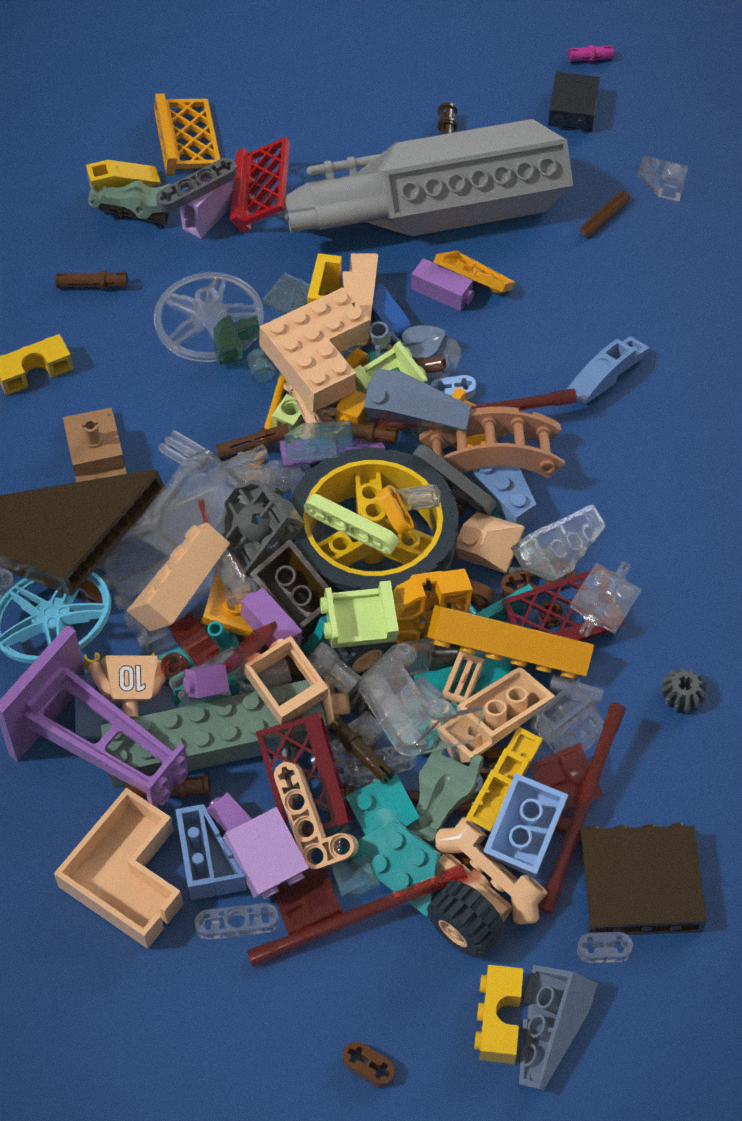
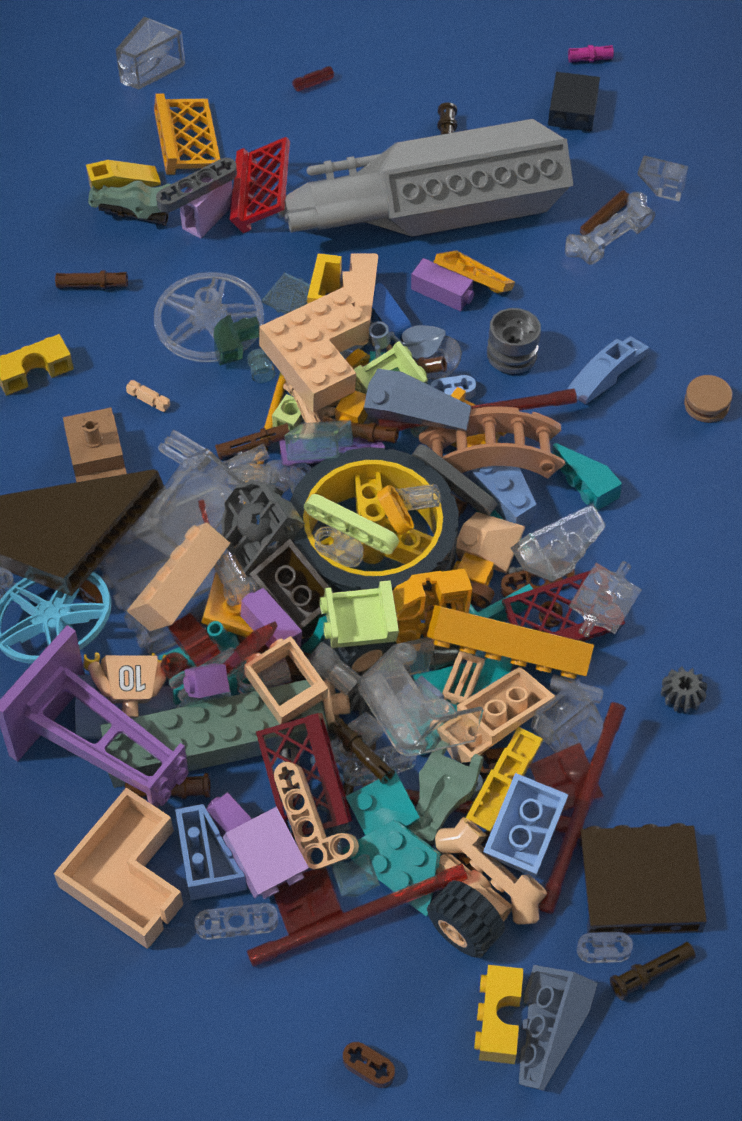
none -> clear slope [115,17,185,90]
none -> light nougat axle [126,380,170,412]
none -> clear red axle [292,66,334,91]
none -> clear piece [314,526,363,567]
none -> light orange brick [453,553,494,586]
none -> flat silver wheel [487,308,541,374]
none -> teal slope [552,443,622,511]
none -> clear plate [565,192,655,265]
none -> dark brown pin [610,942,696,1001]
none -> medium nougat head [684,375,732,423]

